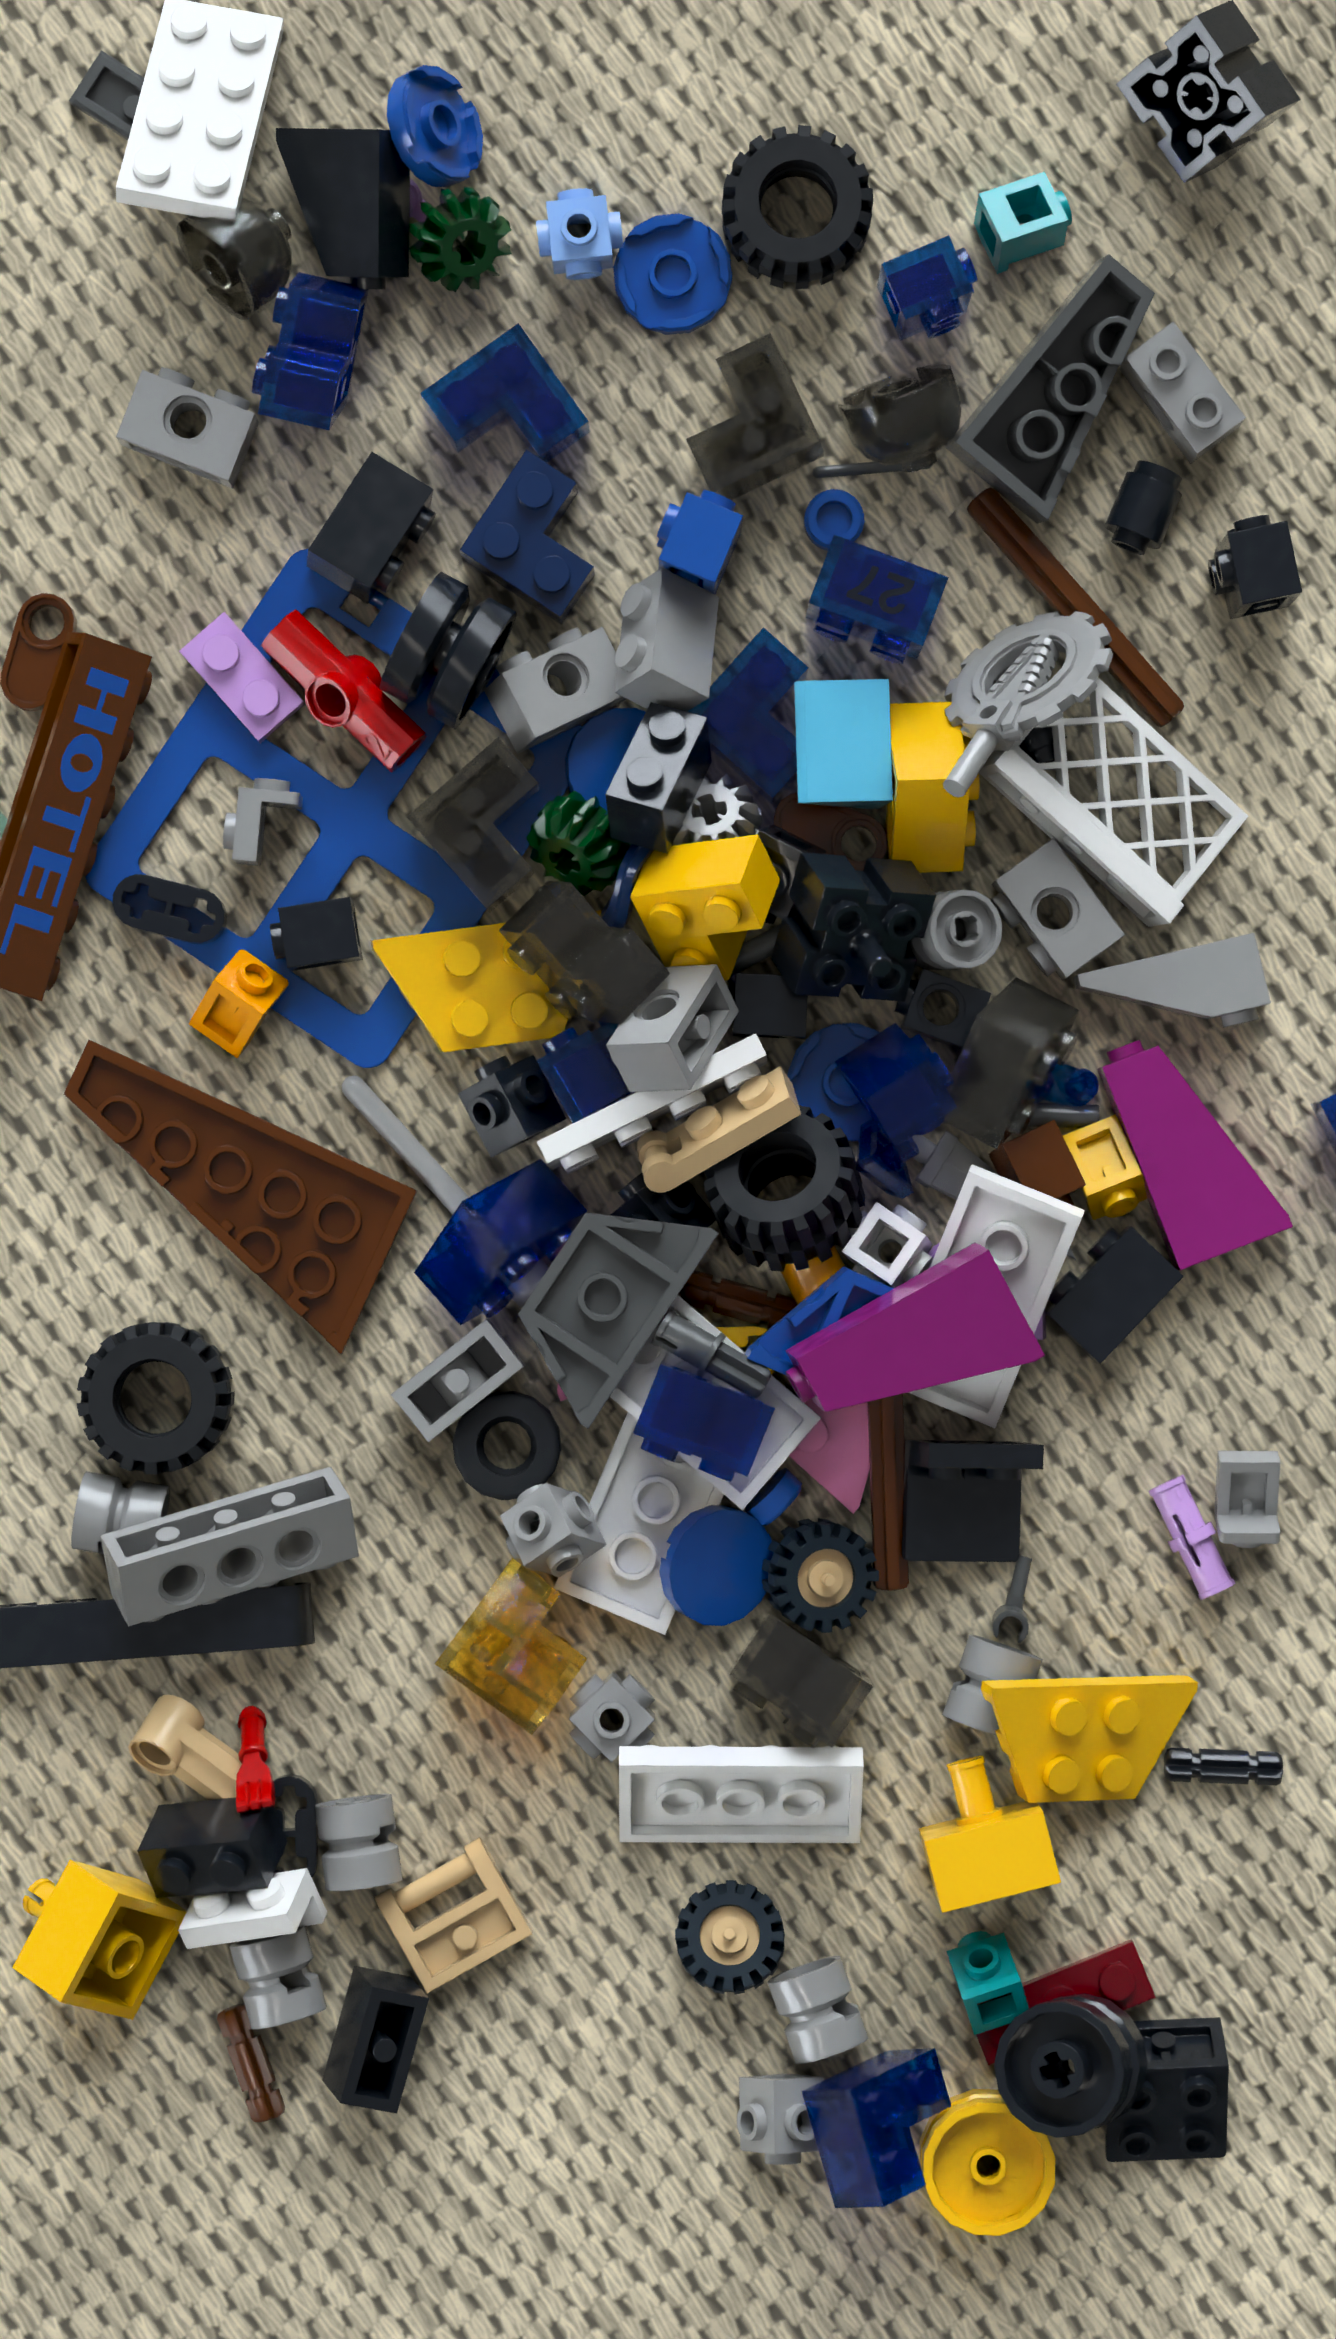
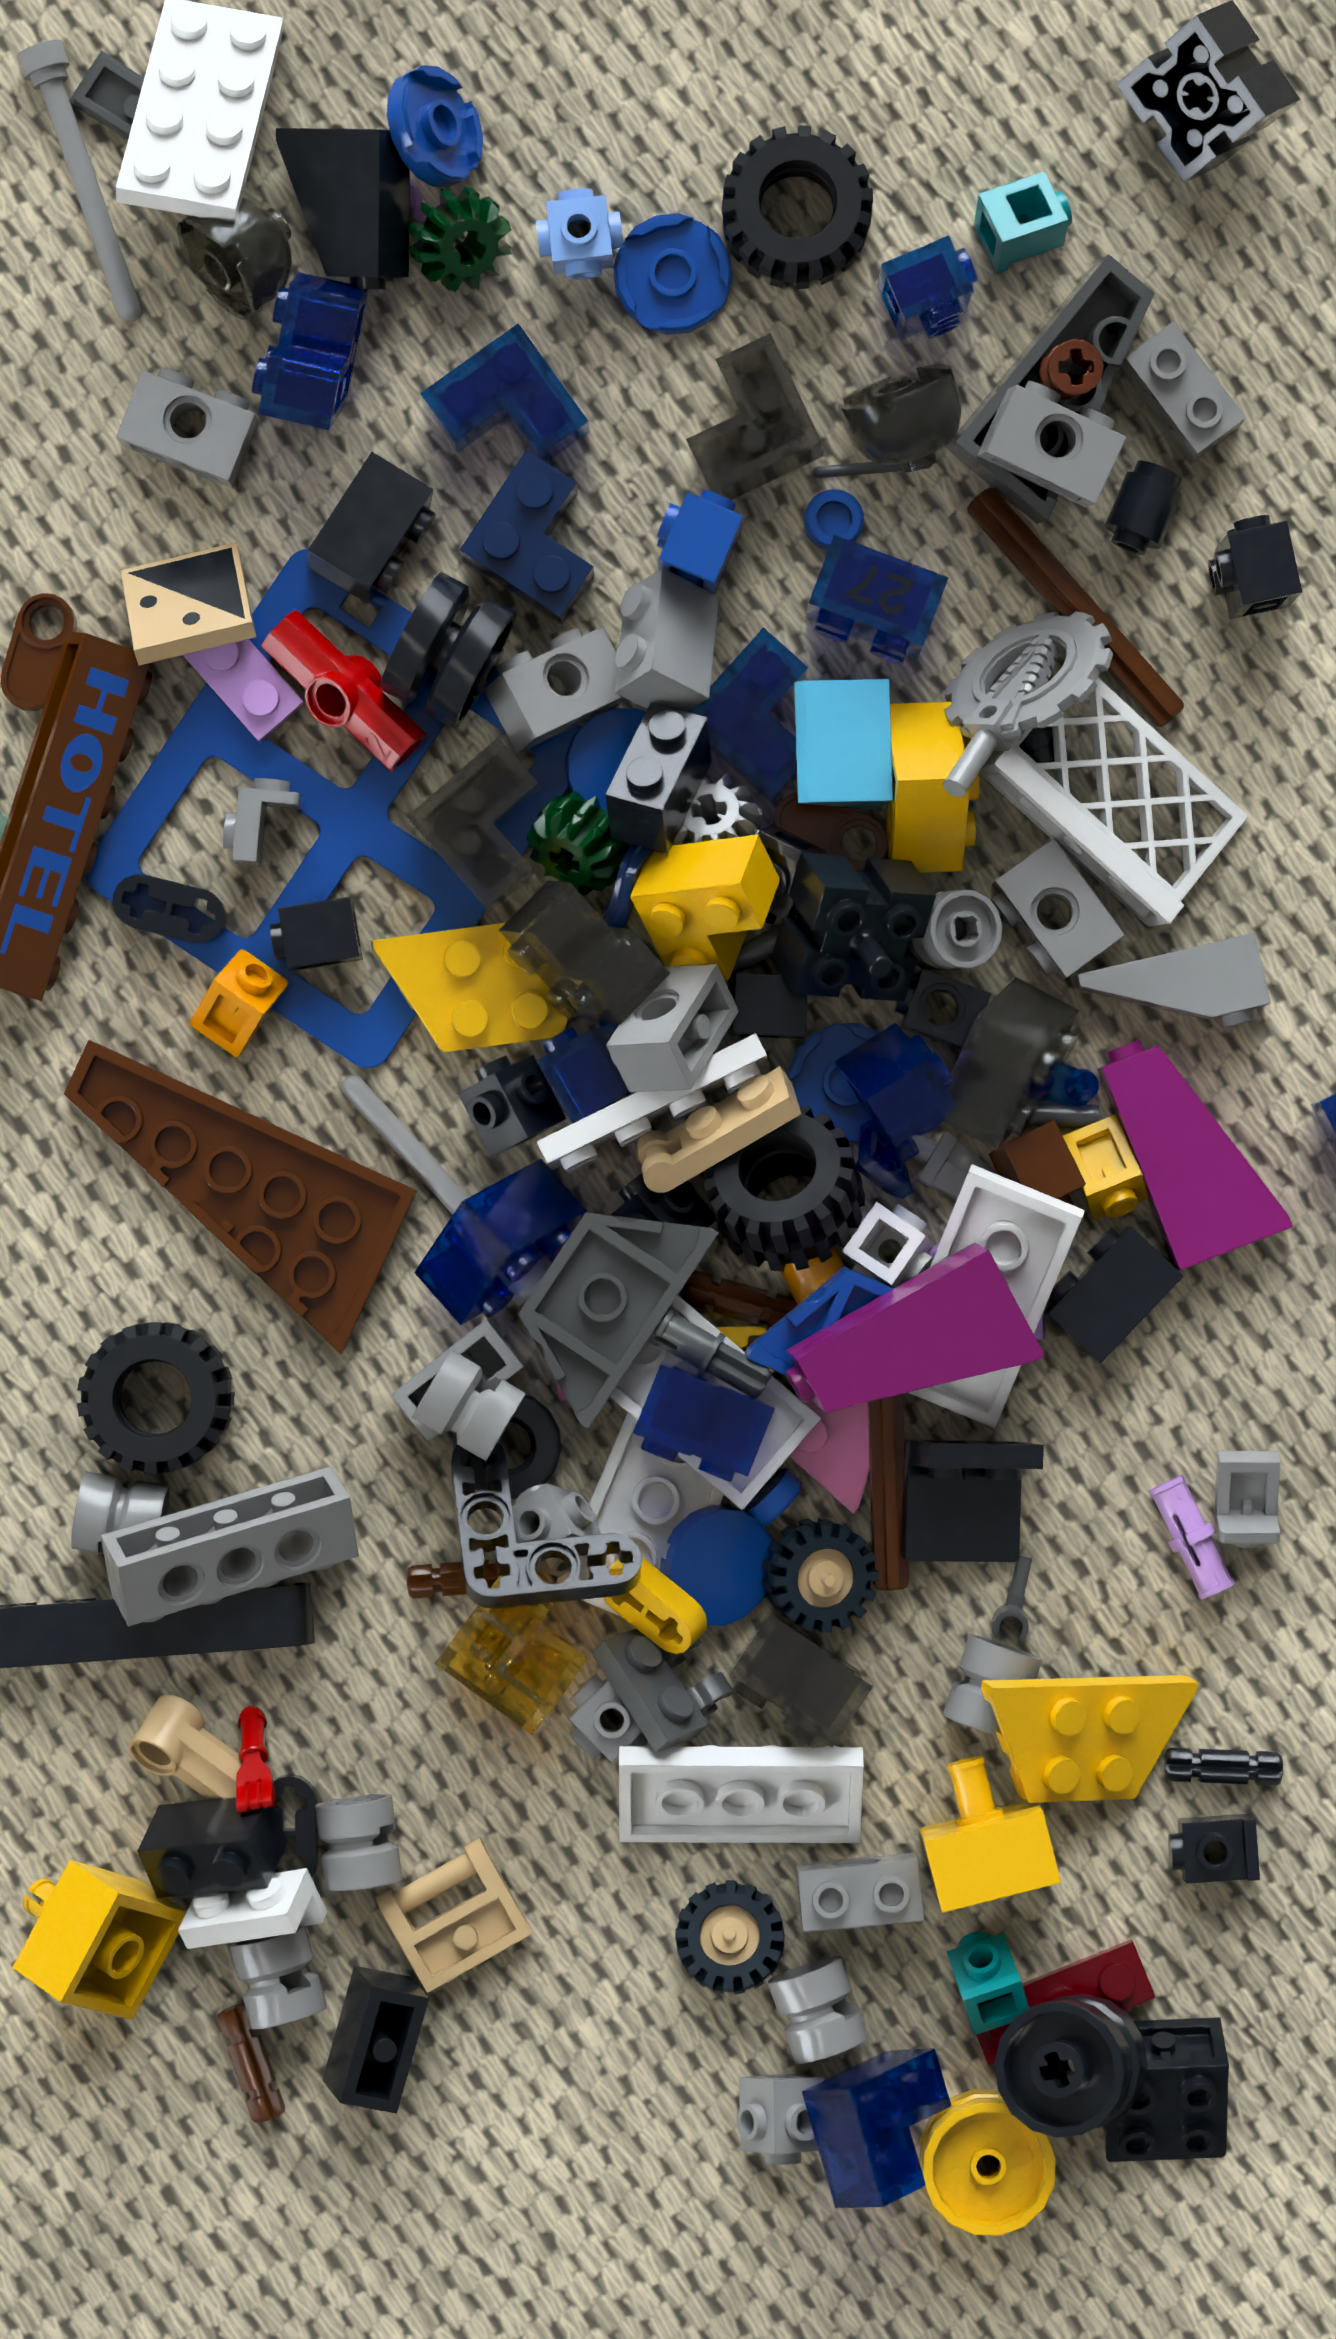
none -> light grey piece [17,40,141,322]
none -> tan tile [120,542,256,665]
none -> reddish brown axle [406,1559,503,1599]
none -> light grey wheel [412,1350,526,1461]
none -> beam [451,1443,642,1609]
none -> dark grey plate [591,1629,734,1753]
none -> yellow beam [603,1558,707,1654]
none -> light grey brick [796,1852,924,1932]
none -> light grey brick [977,381,1126,507]
none -> copper bush [1039,339,1104,399]
none -> black brick [1168,1813,1260,1884]

